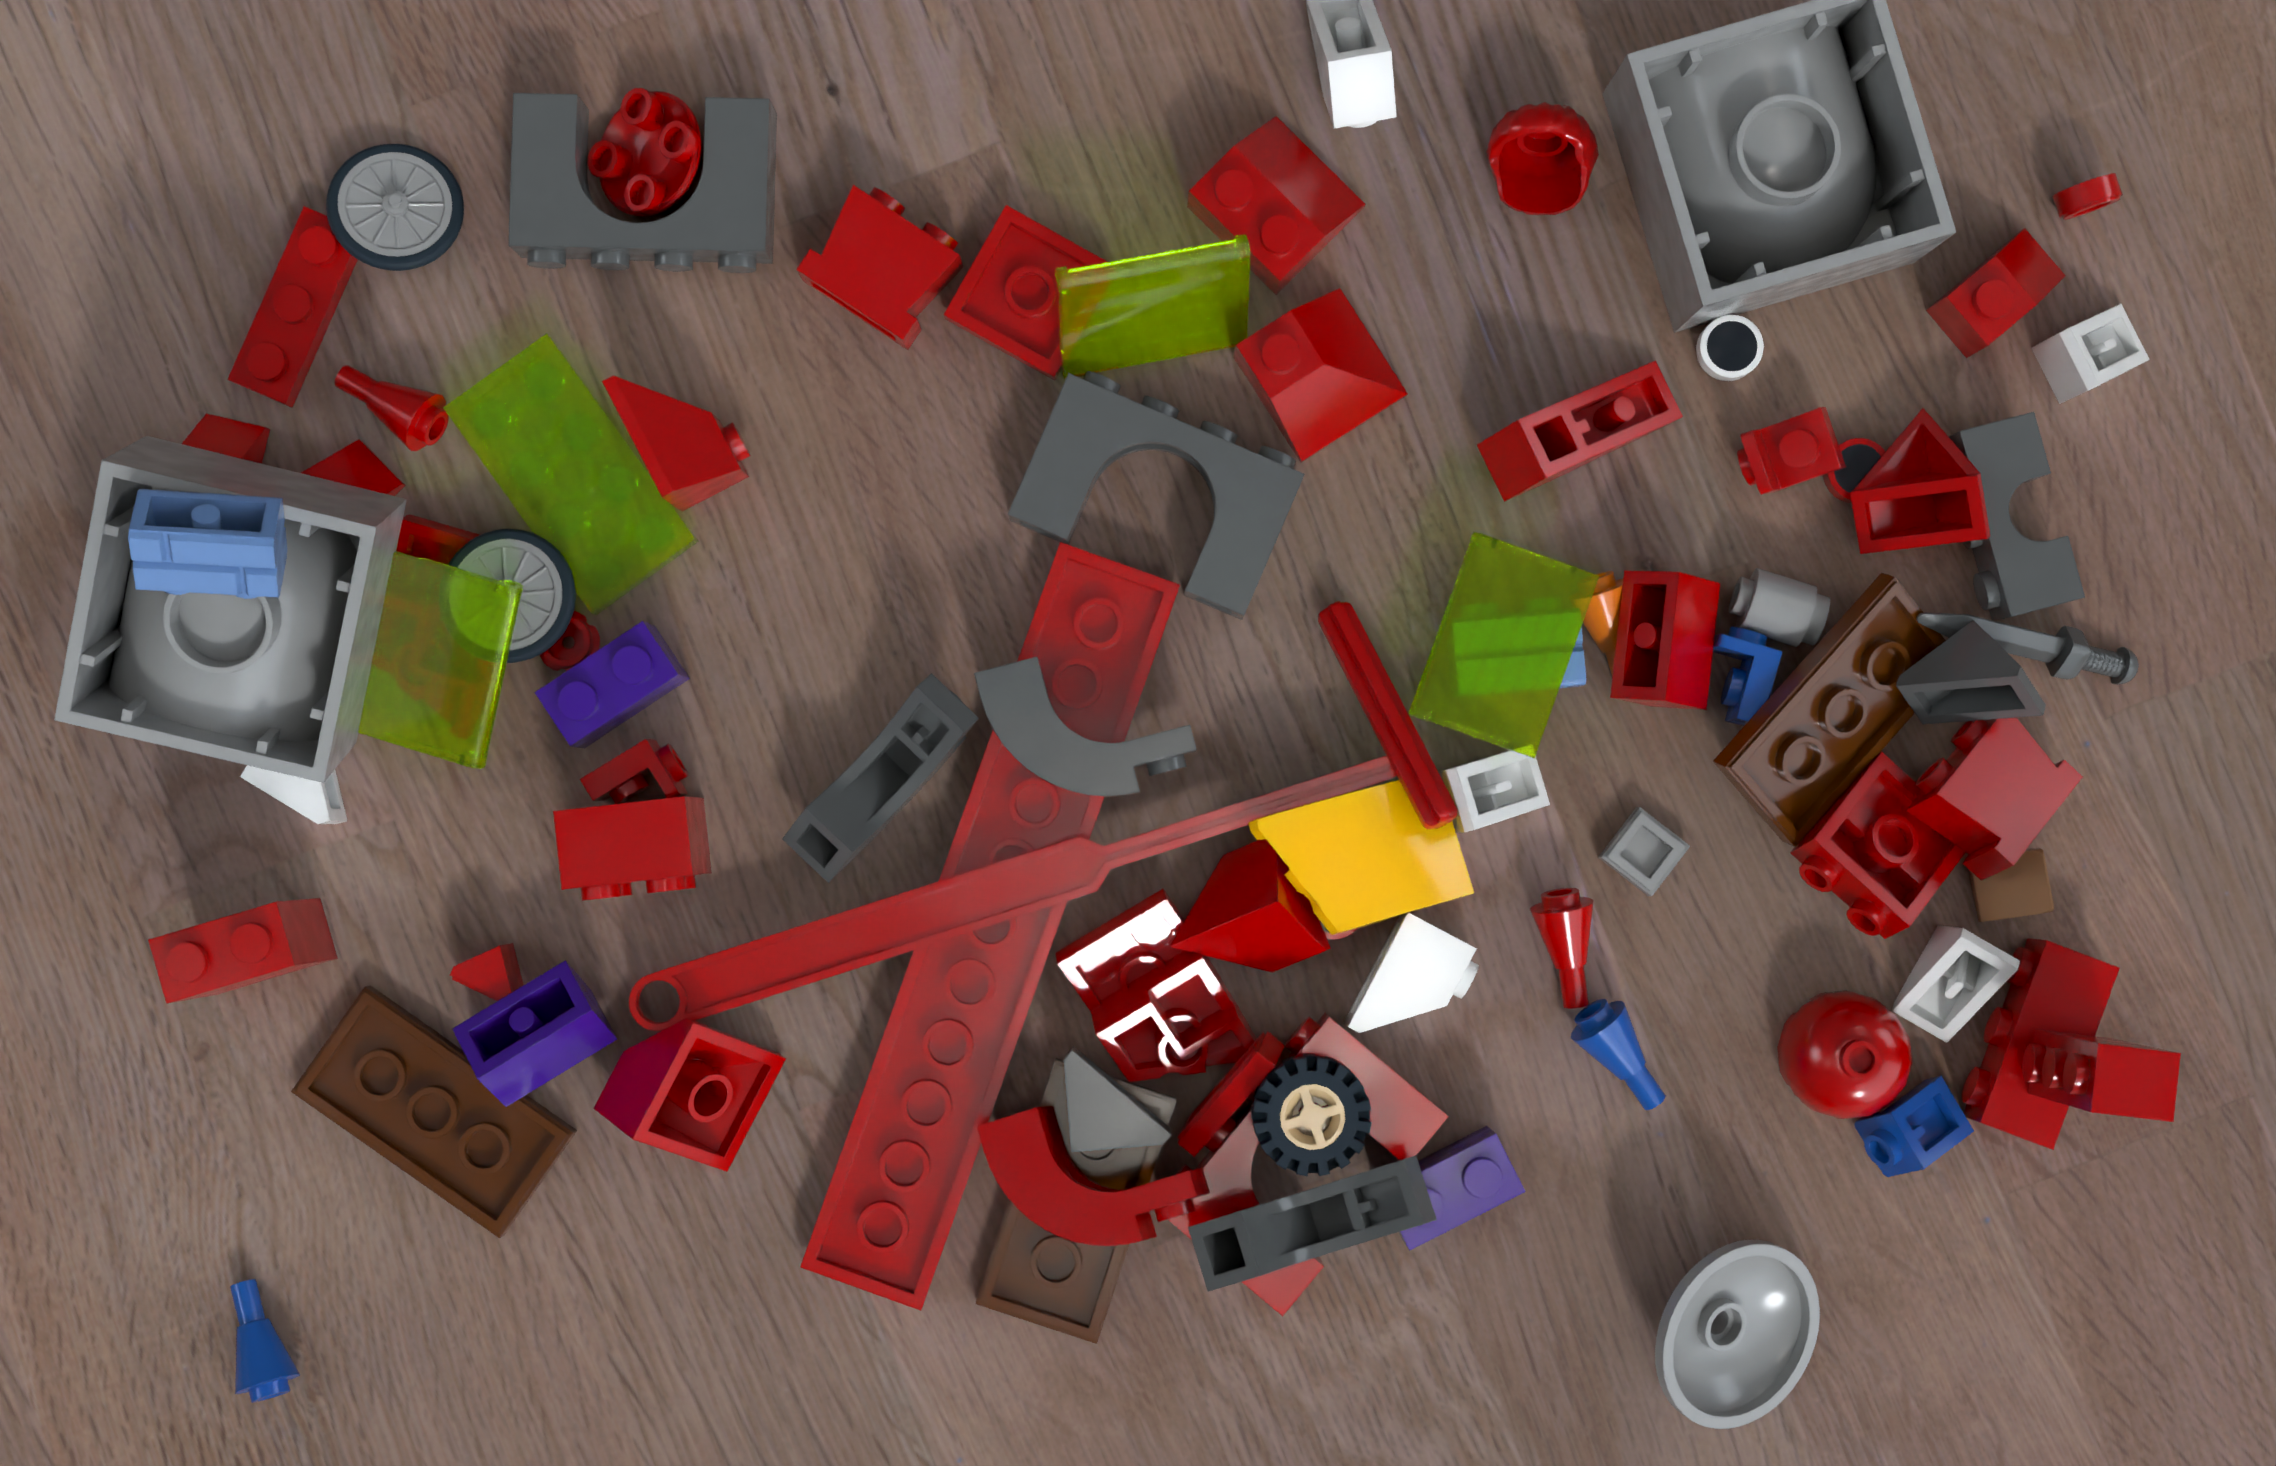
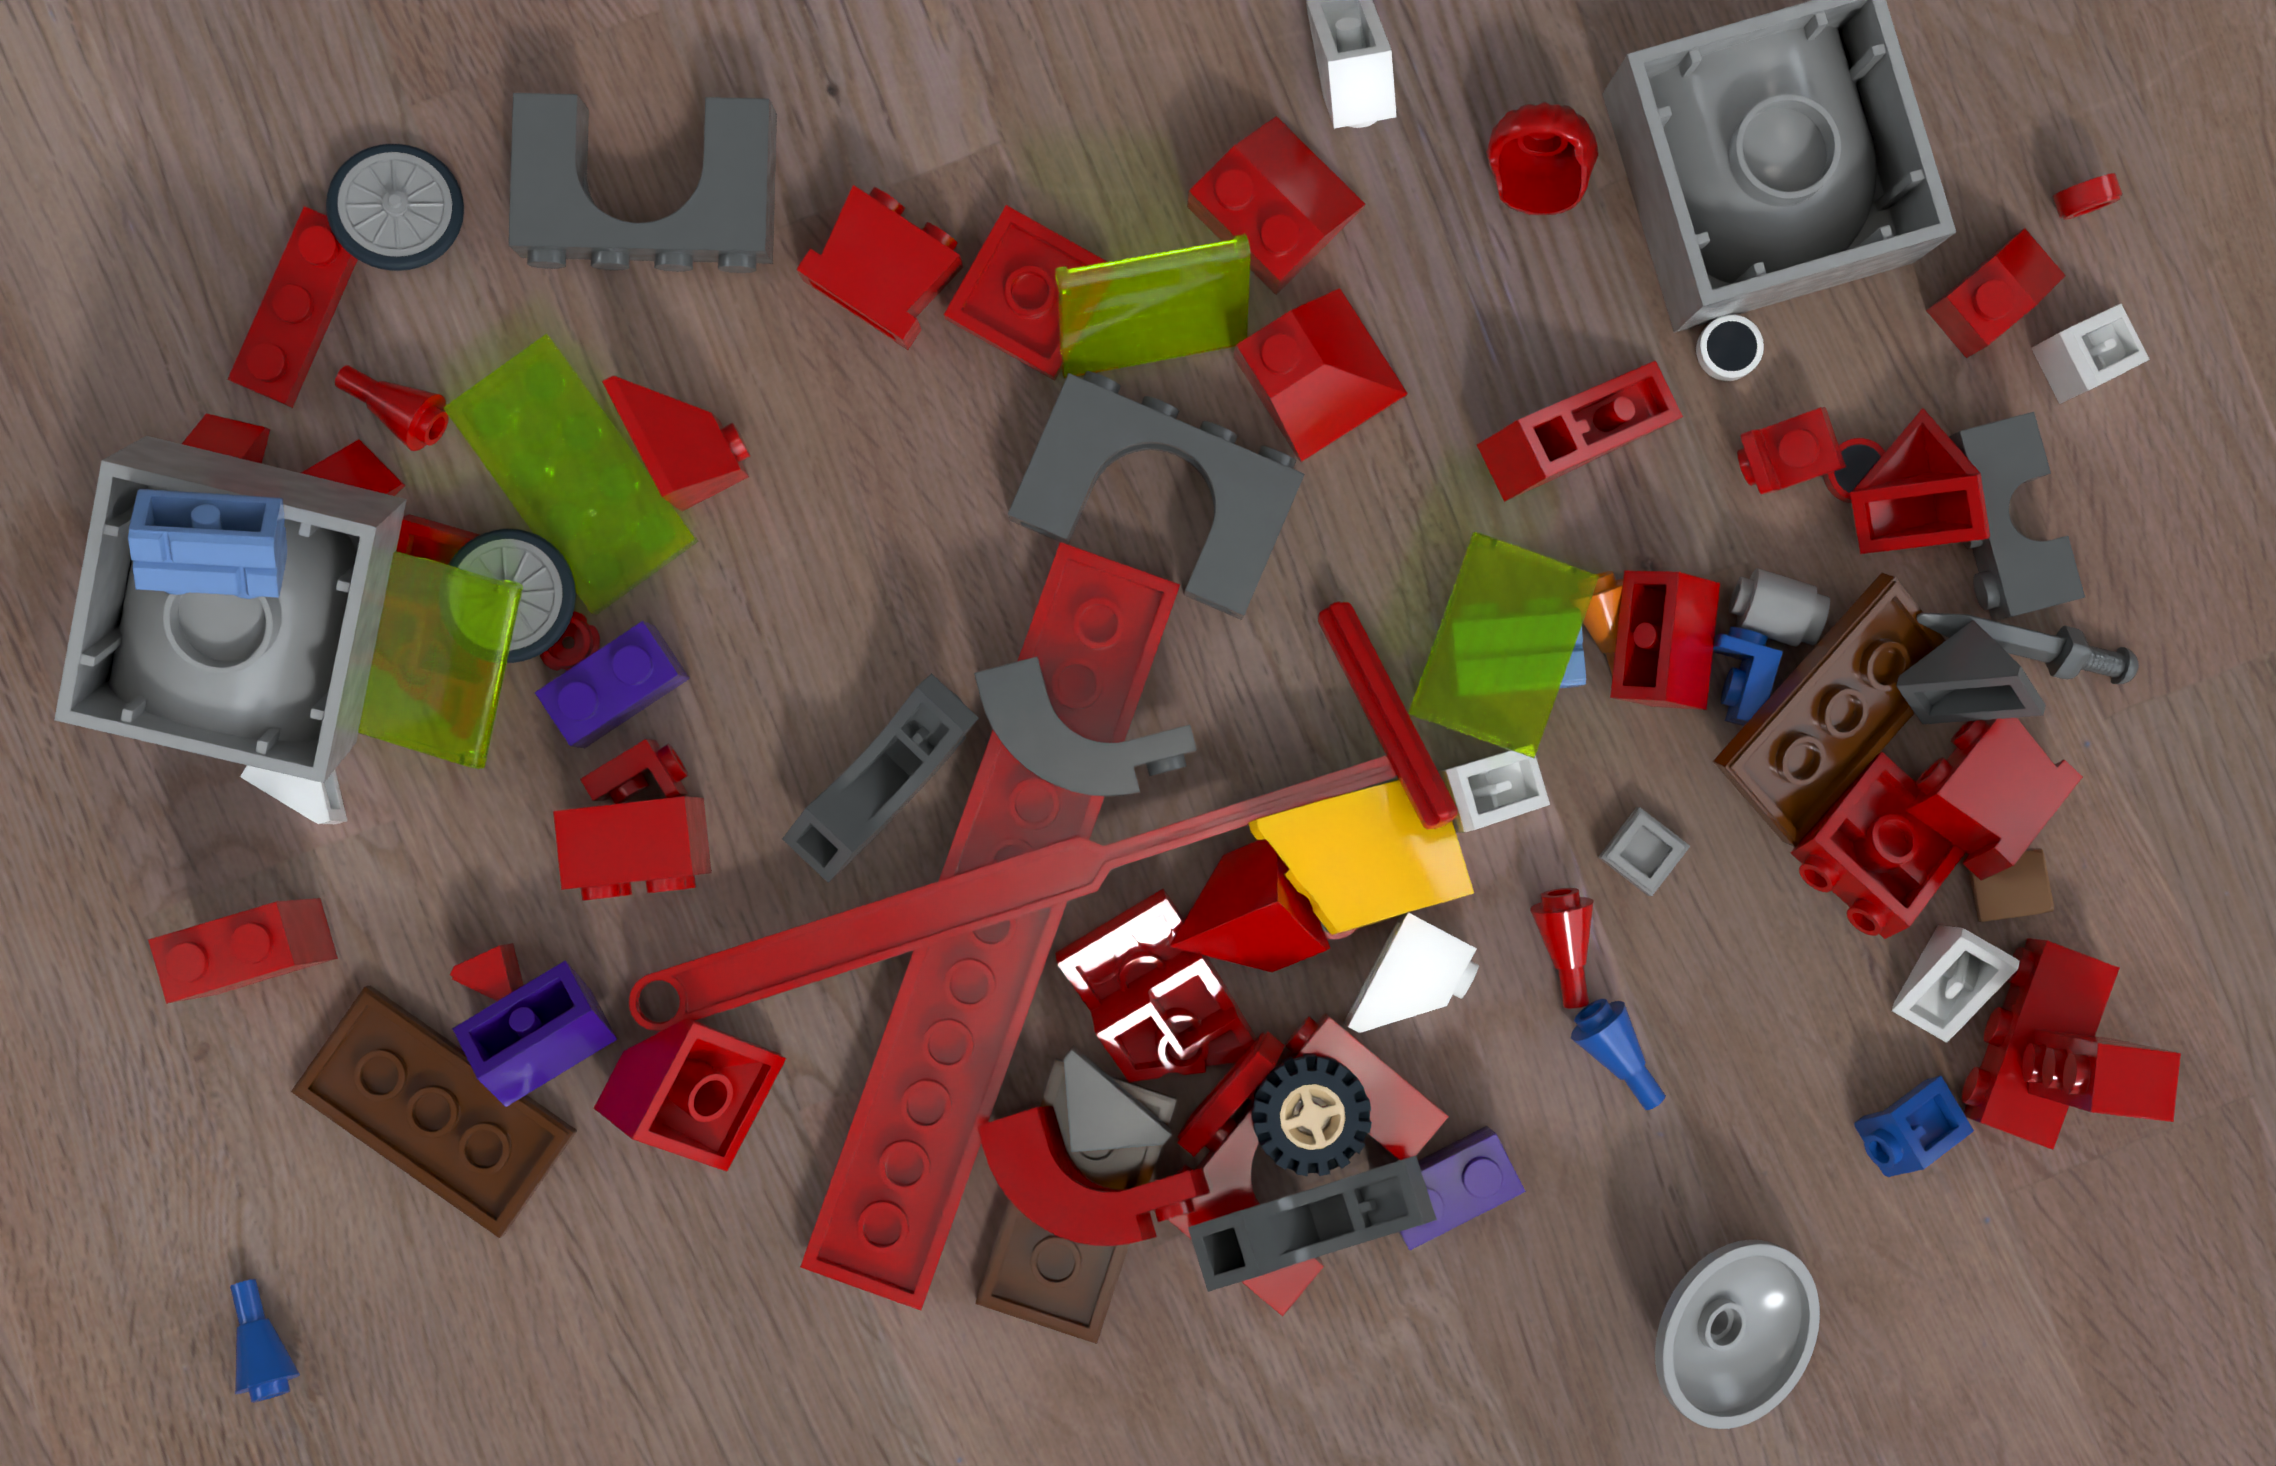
red dish [587,88,701,217] -> none
red cylinder [1777,990,1912,1119] -> none

